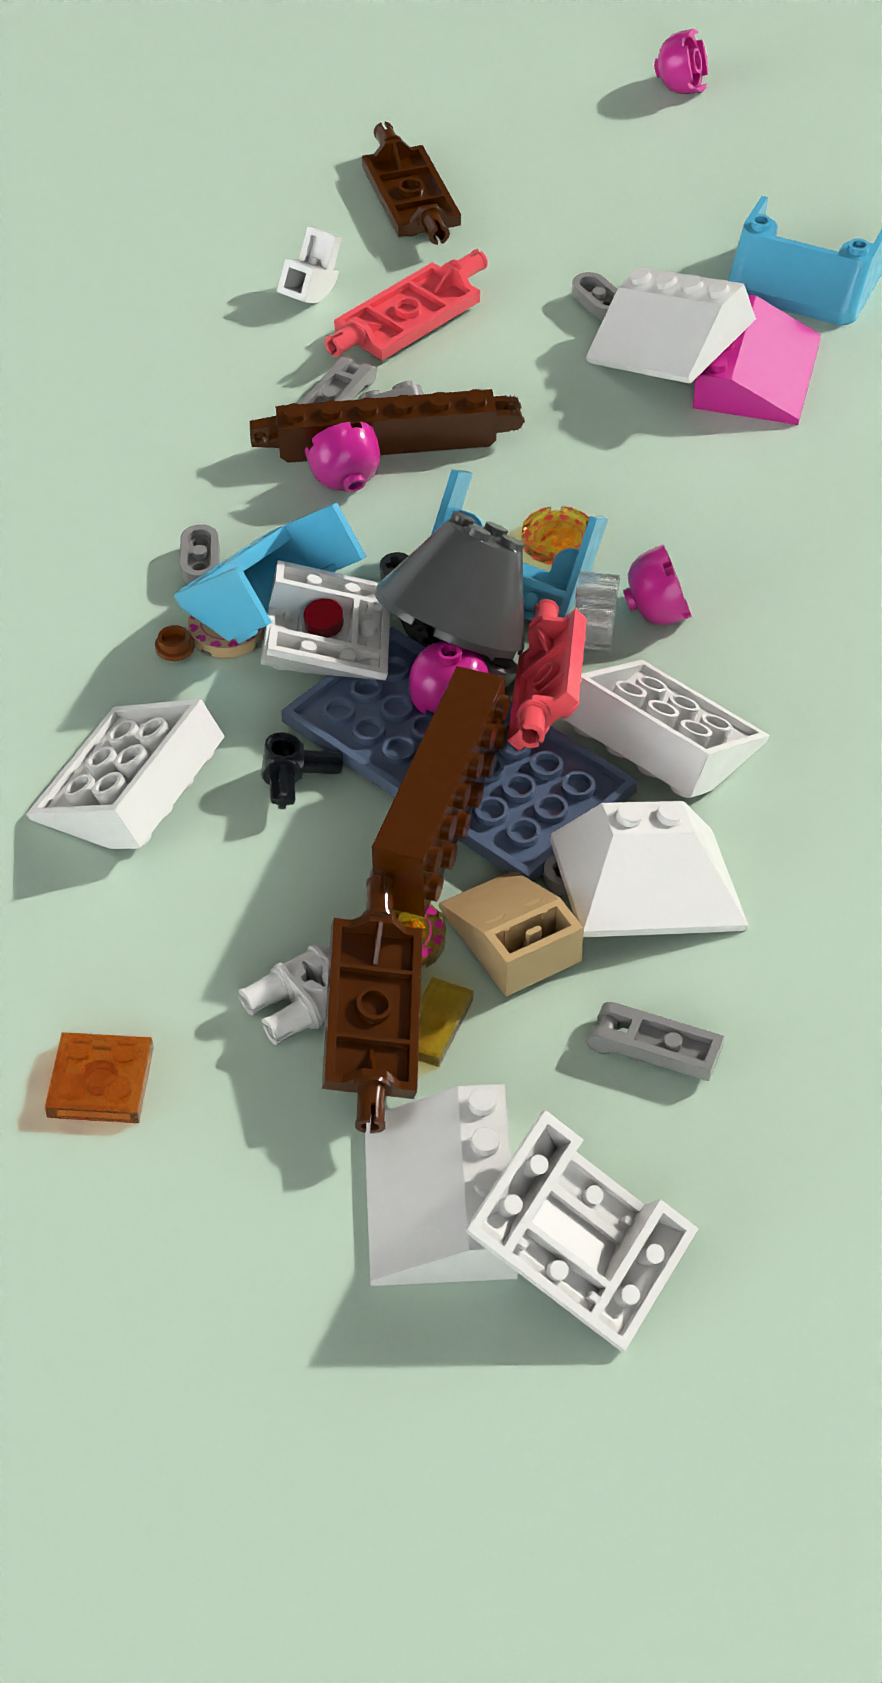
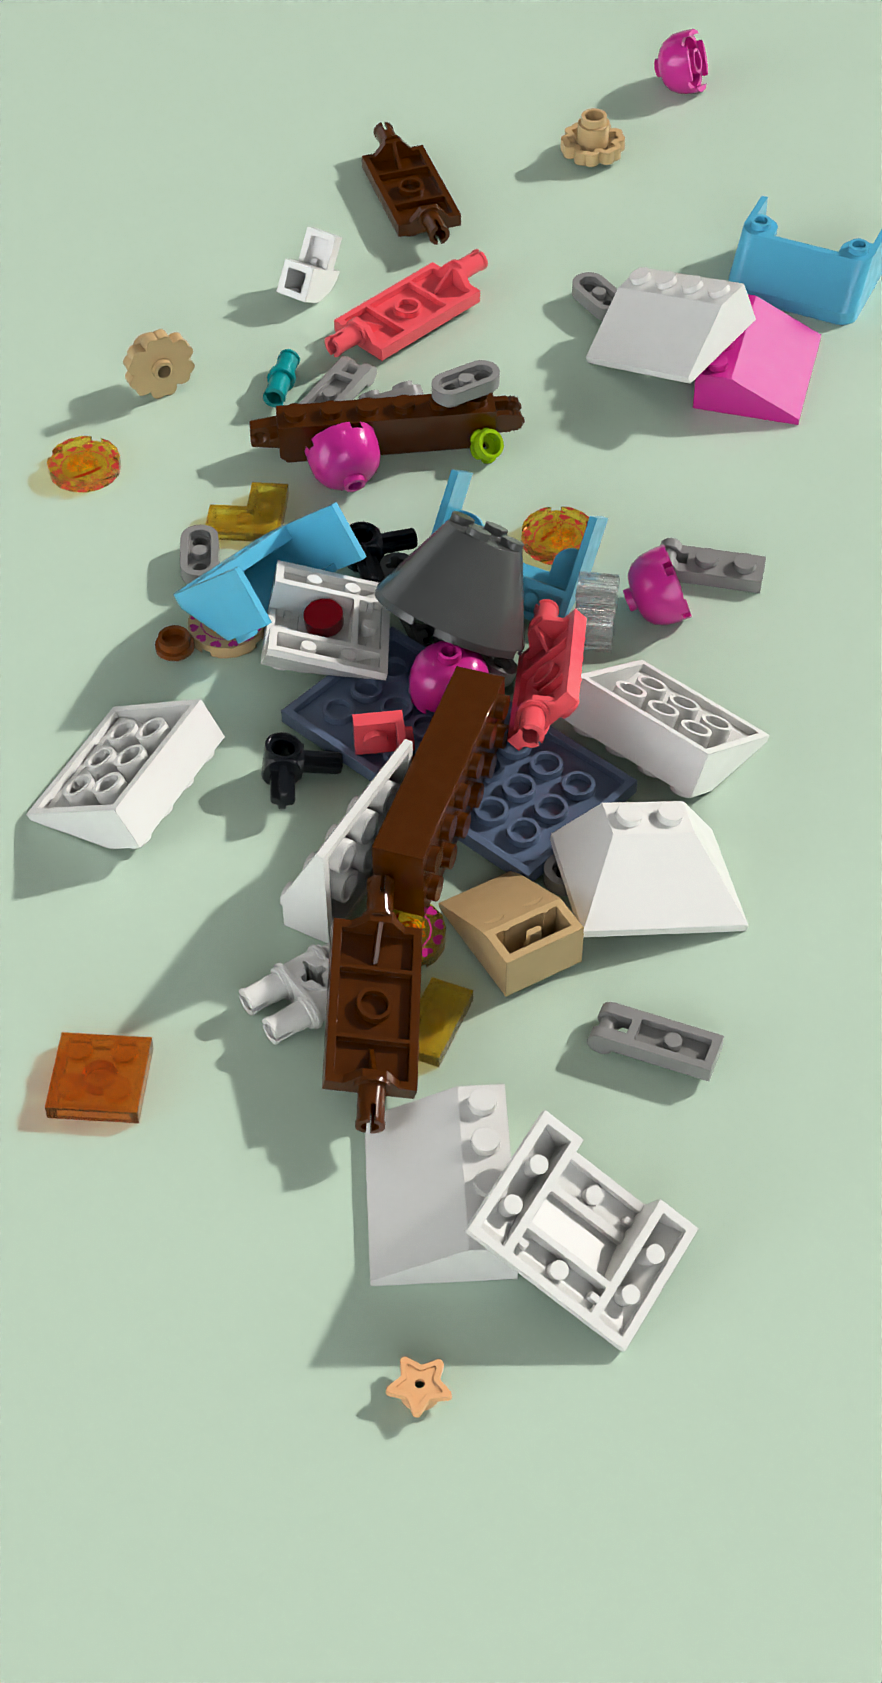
none -> clear yellow tile [47,436,121,493]
none -> tan plant [123,329,195,399]
none -> clear yellow tile [206,482,289,542]
none -> teal pin [263,349,300,408]
none -> white slope [280,739,413,944]
none -> black axle [347,522,418,582]
none -> coral bracket [352,710,415,758]
none -> light nougat plate [386,1356,452,1418]
none -> light grey plate [432,360,500,408]
none -> lime plate [470,428,504,464]
none -> tan plant [560,108,625,167]
none -> light grey plate [660,538,766,593]

